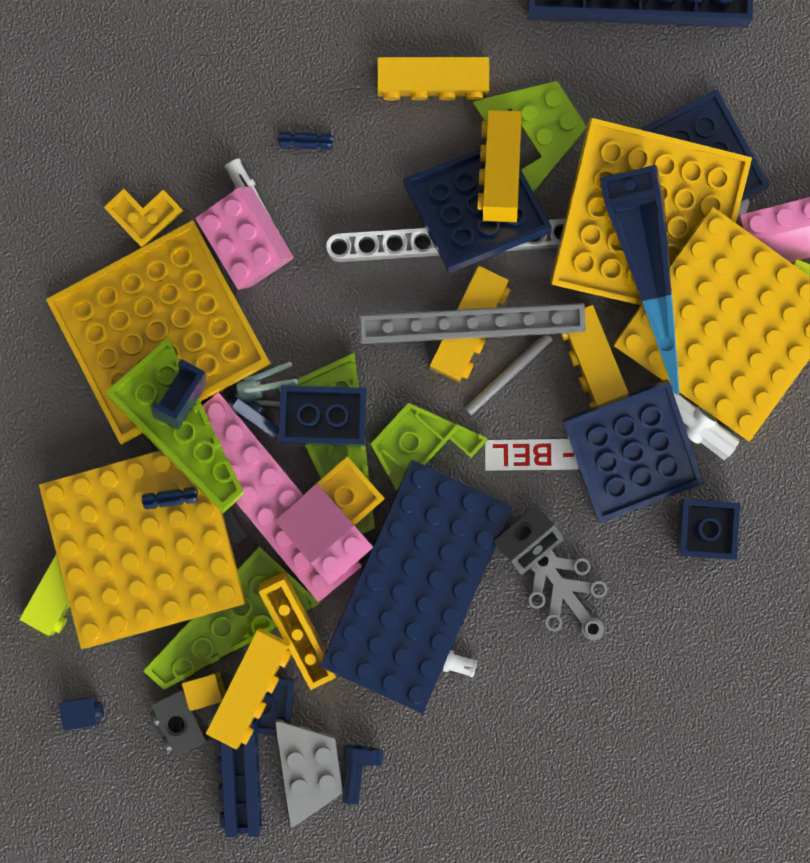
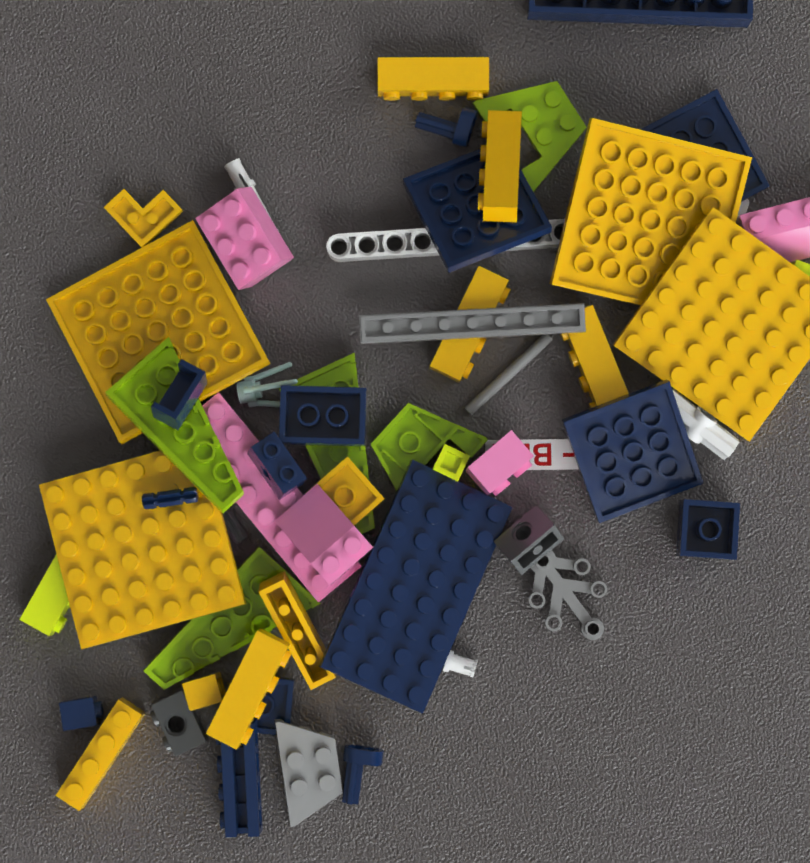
dark blue plate [226,391,279,437] -> none
dark blue axle [279,132,333,150] -> none
dark blue plate [600,165,680,395] -> none
none -> yellow brick [55,697,146,811]
none -> dark blue brick [247,431,307,500]
none -> dark blue piece [415,107,478,147]
none -> neon yellow brick [432,444,470,482]
none -> bright pink brick [466,430,534,496]

